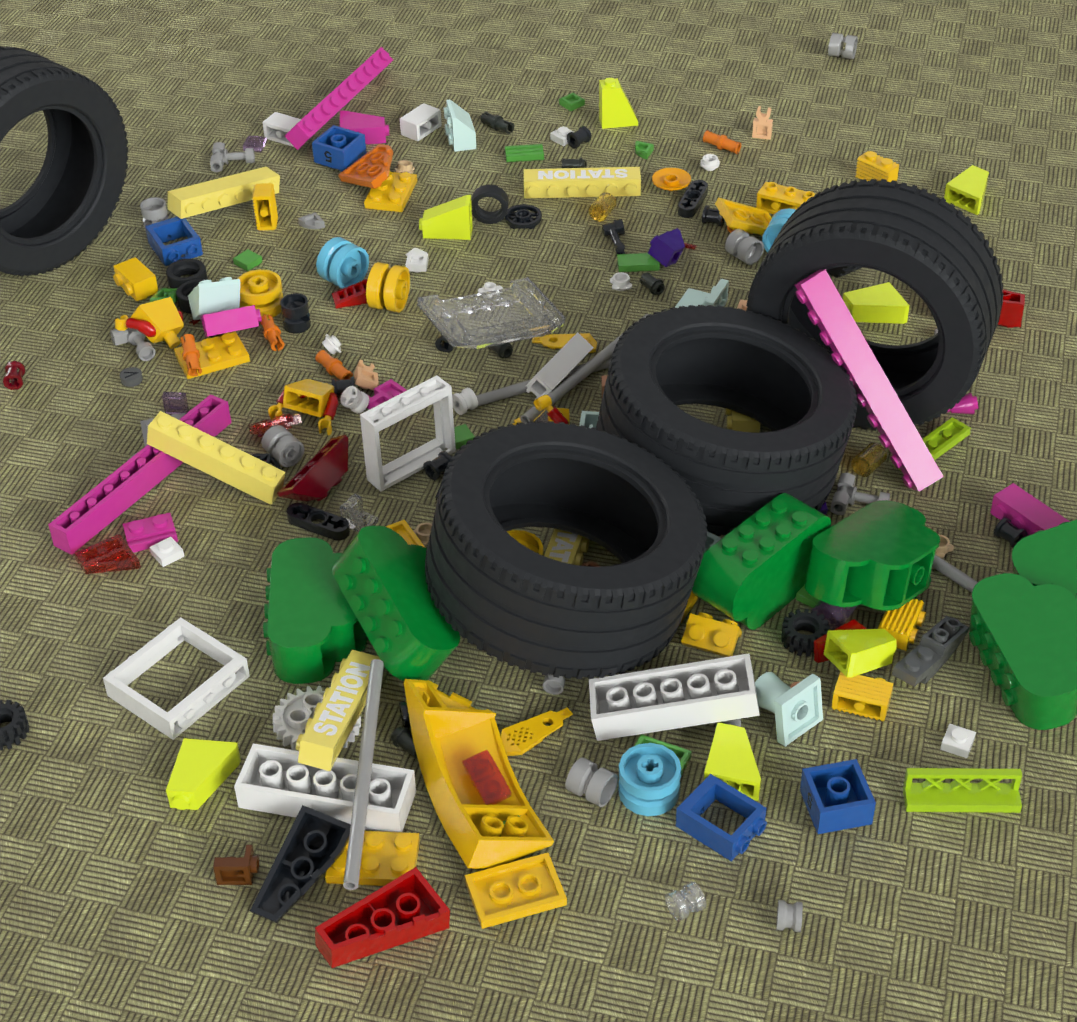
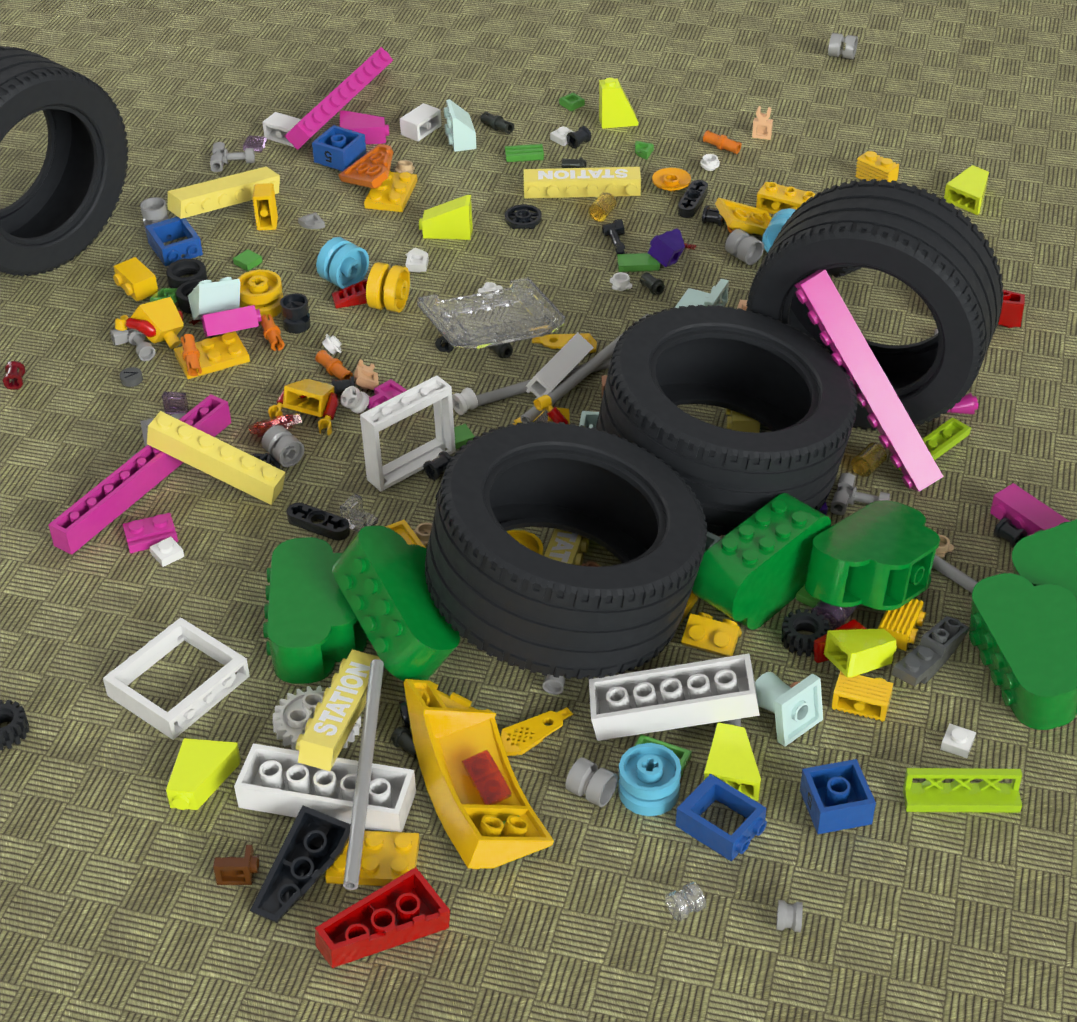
clear red wing [74,534,141,574] -> none
dark red wedge [277,435,348,502] -> none
yellow plate [465,852,567,929] -> none
black tyre [471,184,509,224] -> none
neon yellow slope [843,282,910,324] -> none

